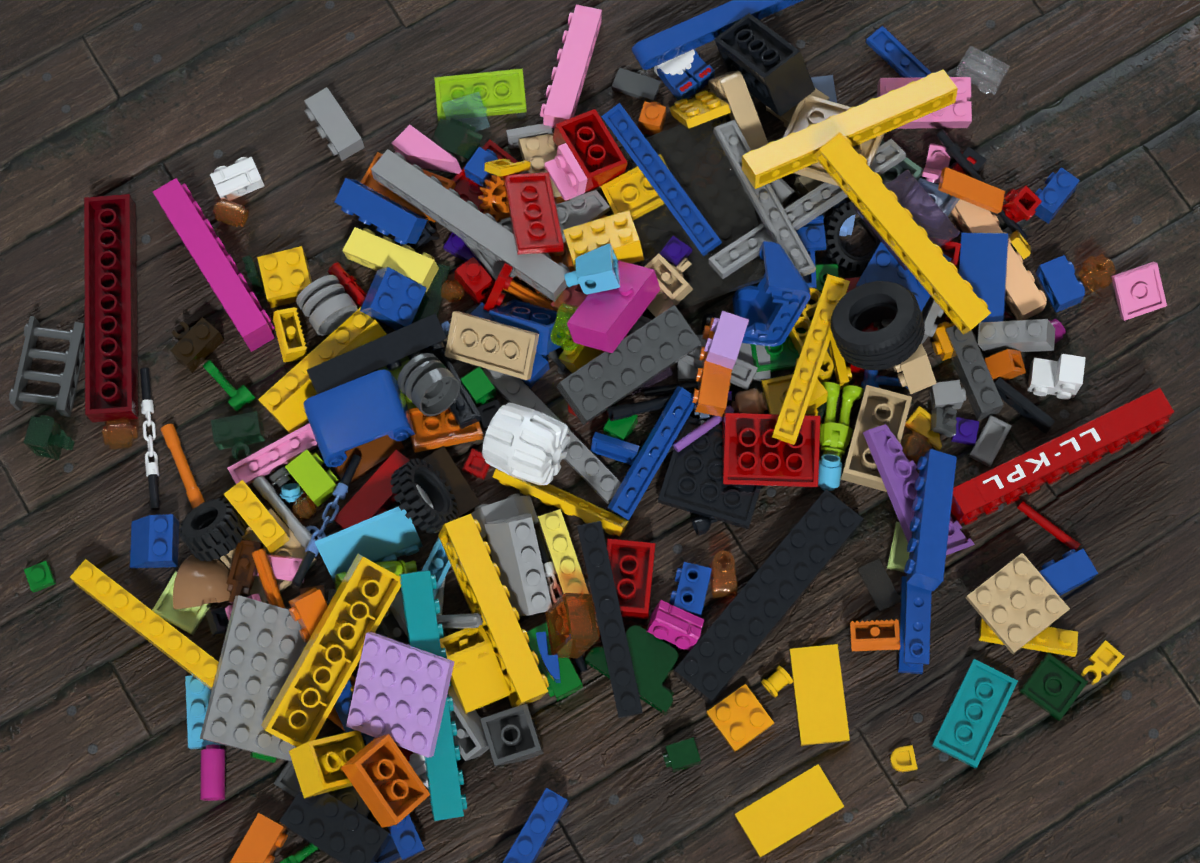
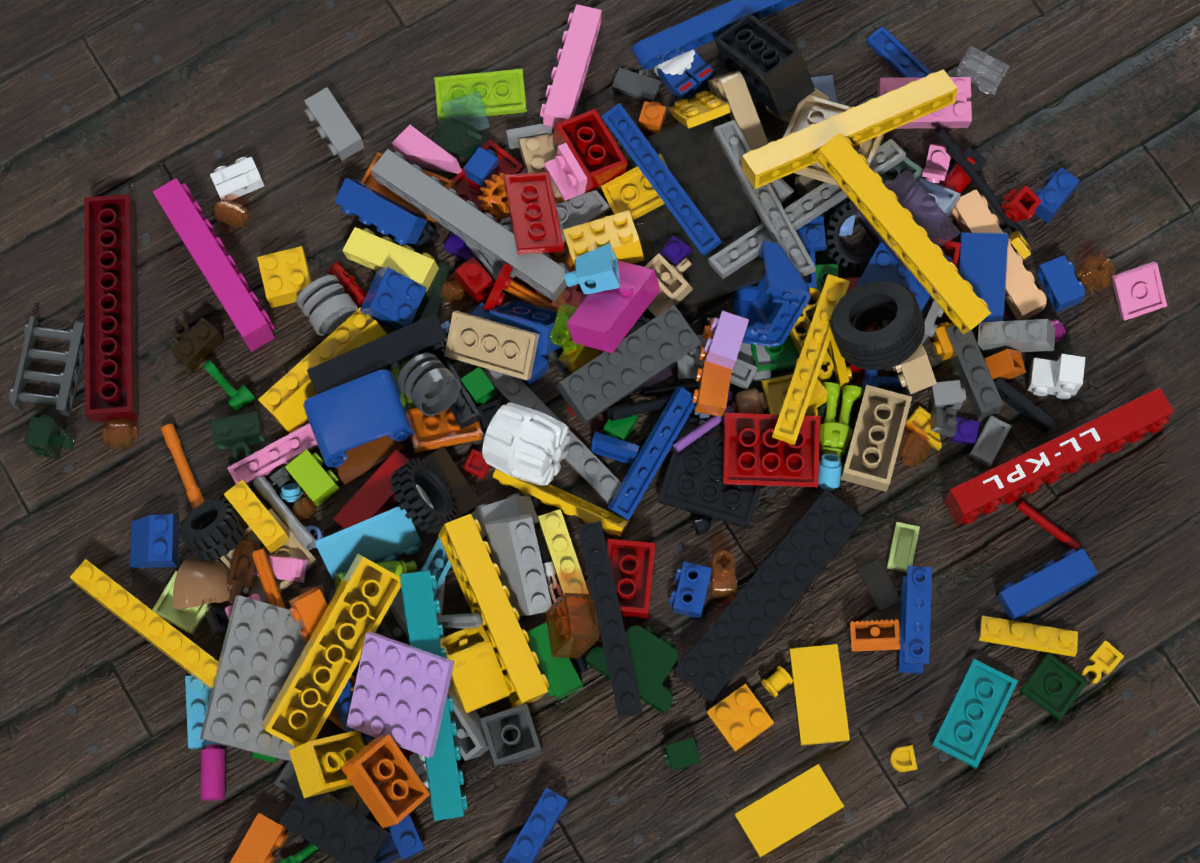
green plate [24,561,56,593] -> none
piece [140,368,160,510] -> none
clear green tile [242,255,264,294] -> none
yellow brick [273,307,307,362] -> none
piece [292,454,362,586] -> none
yellow tile [484,159,531,177] -> none
blue slope [536,632,561,683] -> none
dark pink brick [647,600,704,651] -> none
medium lavender wing [863,424,975,555] -> none
blue brick [904,449,957,591] -> none
orange tile [938,167,1005,214] -> none
tan plate [966,553,1070,654] -> none

